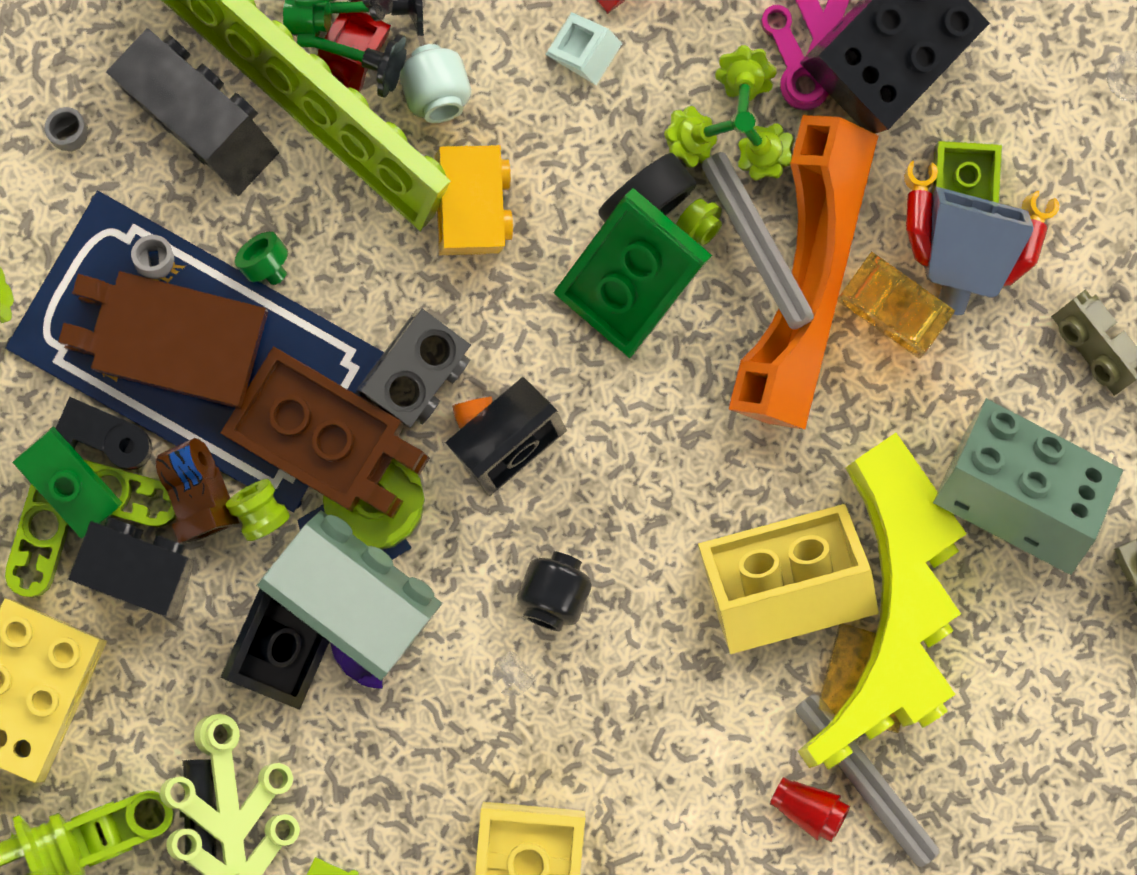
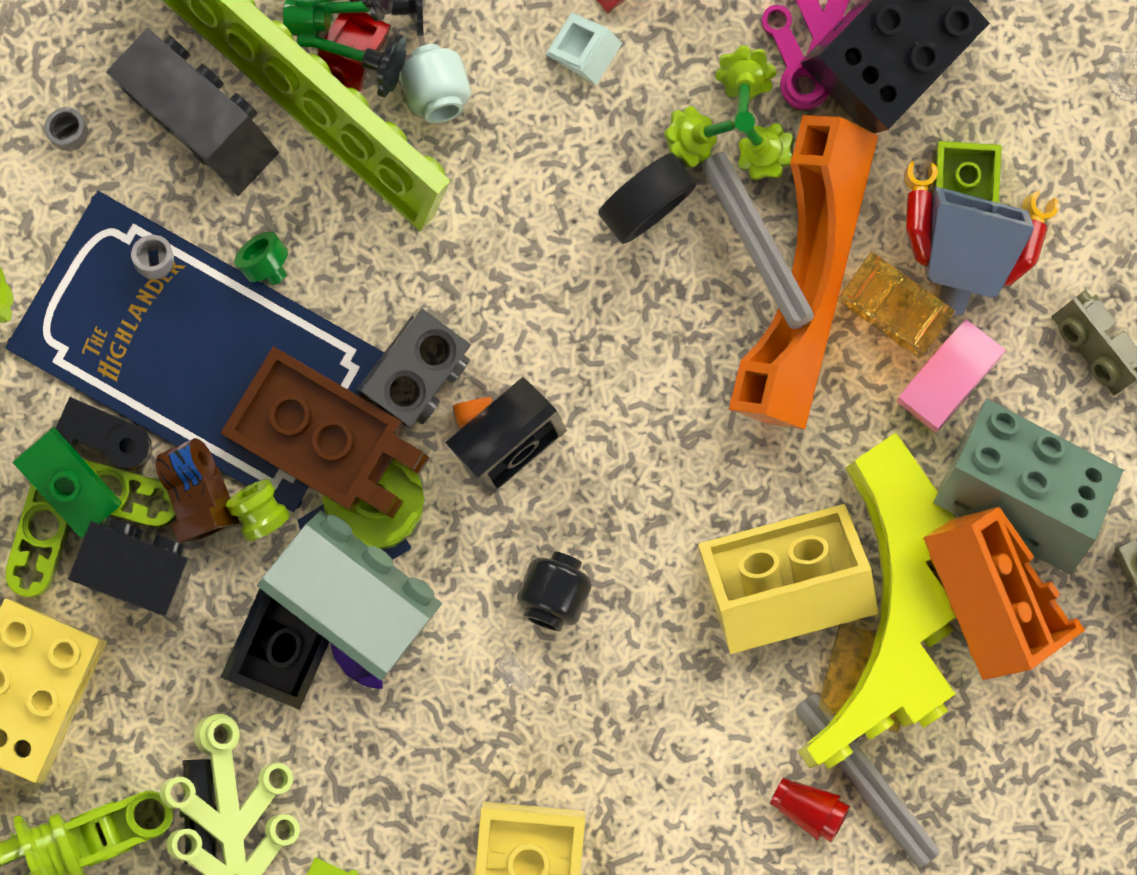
reddish brown tile [58,271,269,409] -> none
yellow brick [435,145,513,256] -> none
green tile [553,188,712,359] -> none
lime plate [676,199,722,245] -> none
none -> bright pink slope [896,319,1006,433]
none -> orange wedge [923,507,1085,680]

